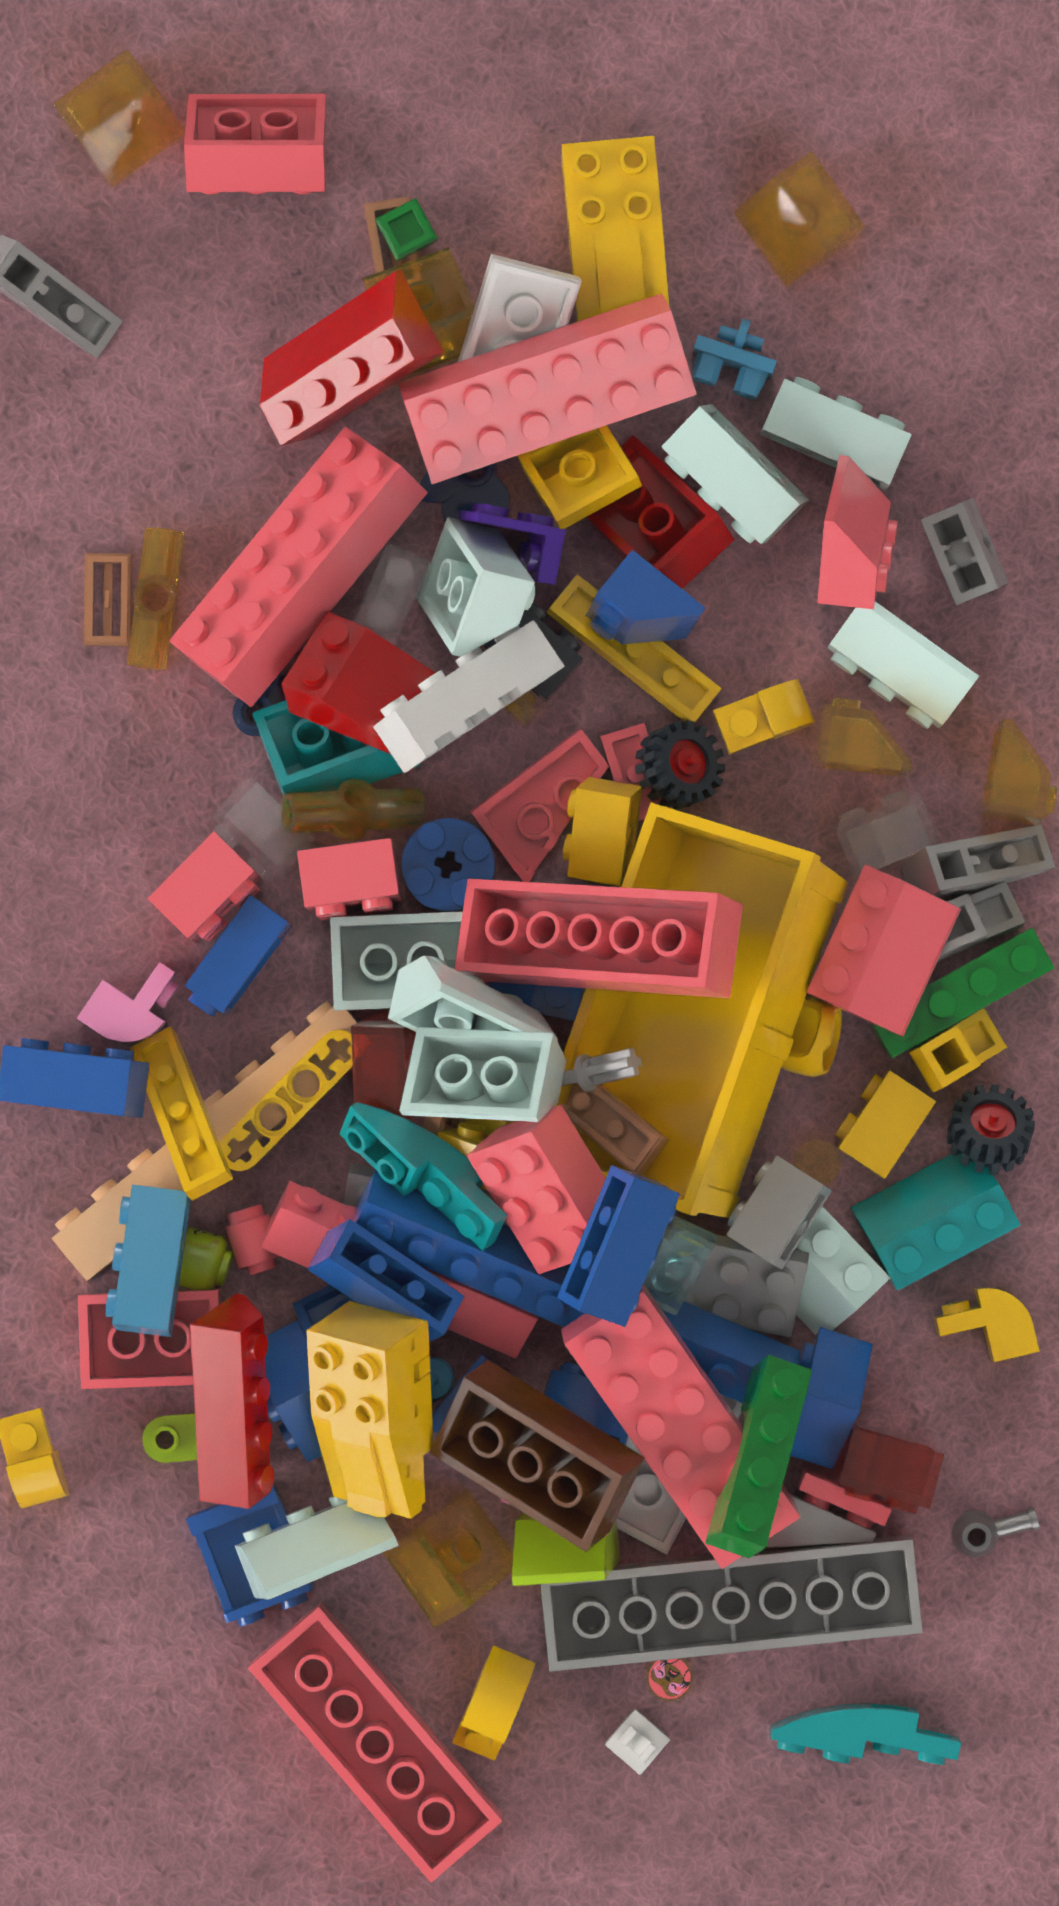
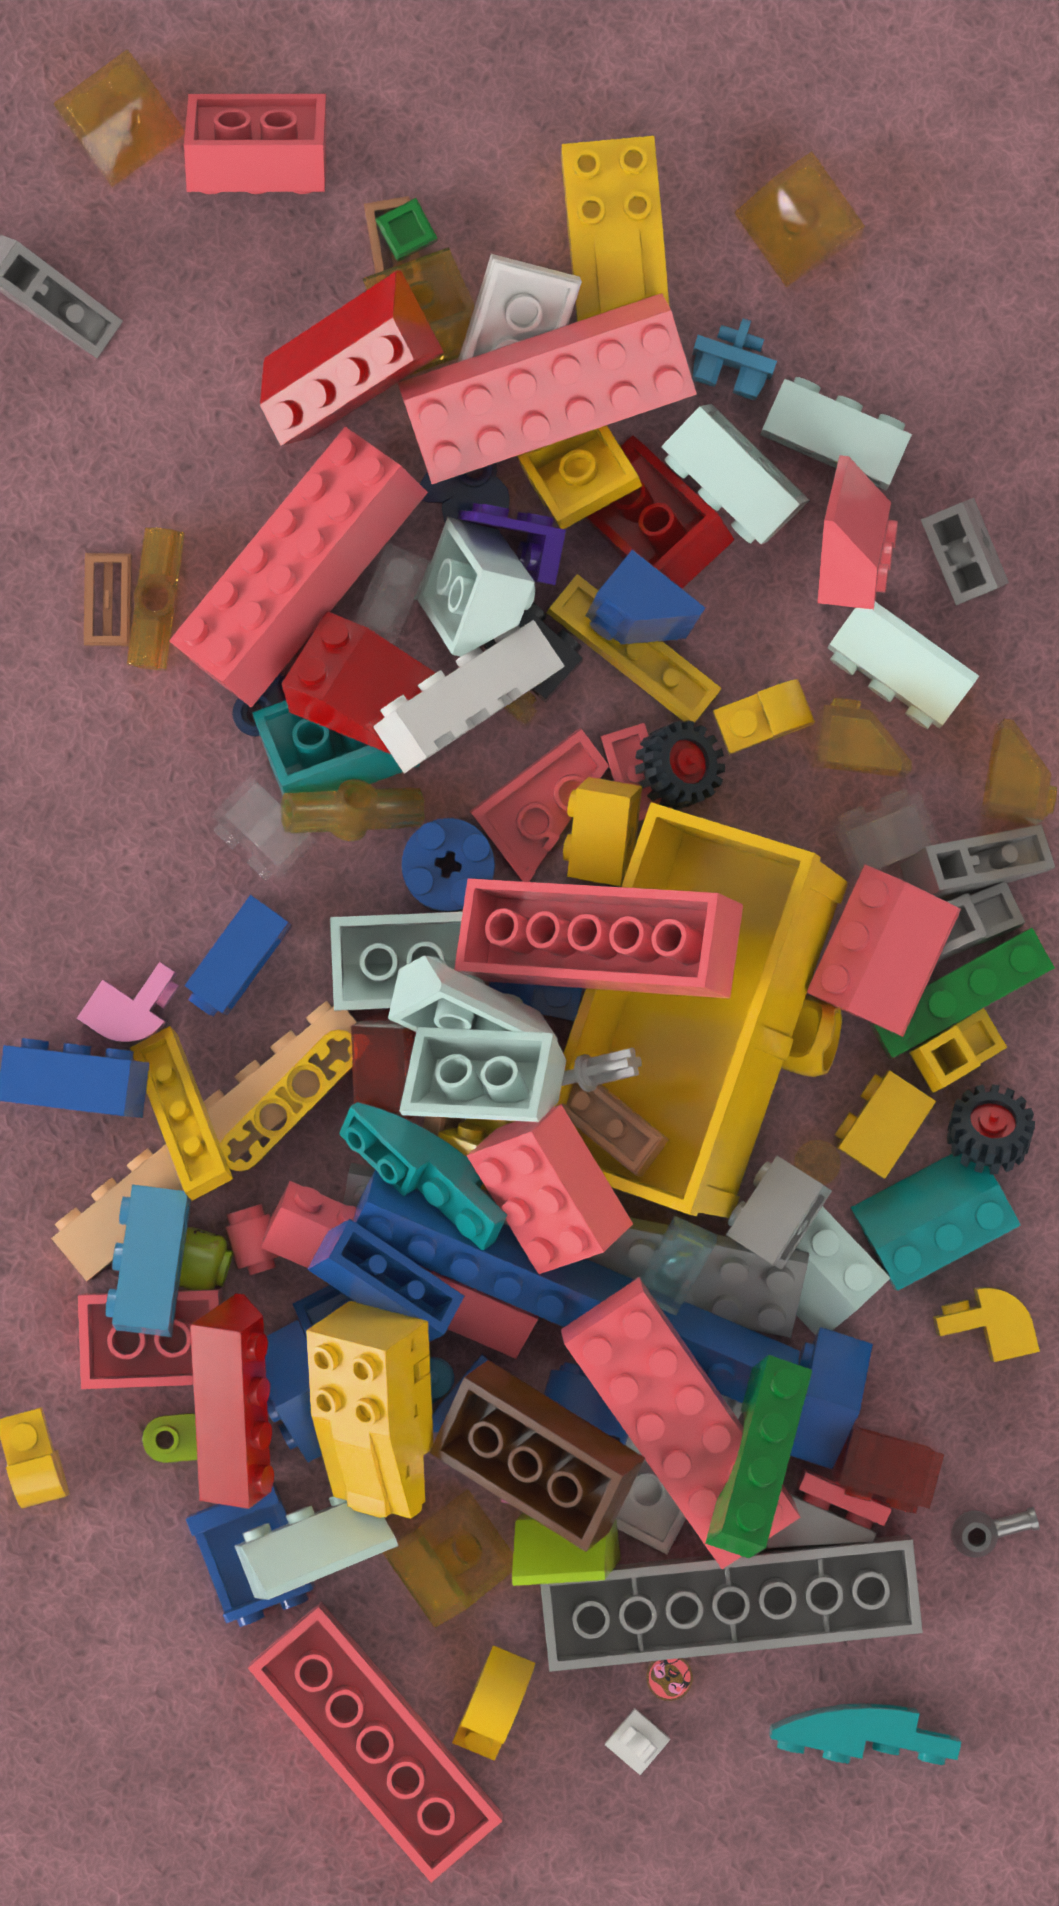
coral brick [147,831,262,943] -> none
coral brick [297,838,402,920] -> none
blue brick [557,1165,680,1327] -> none

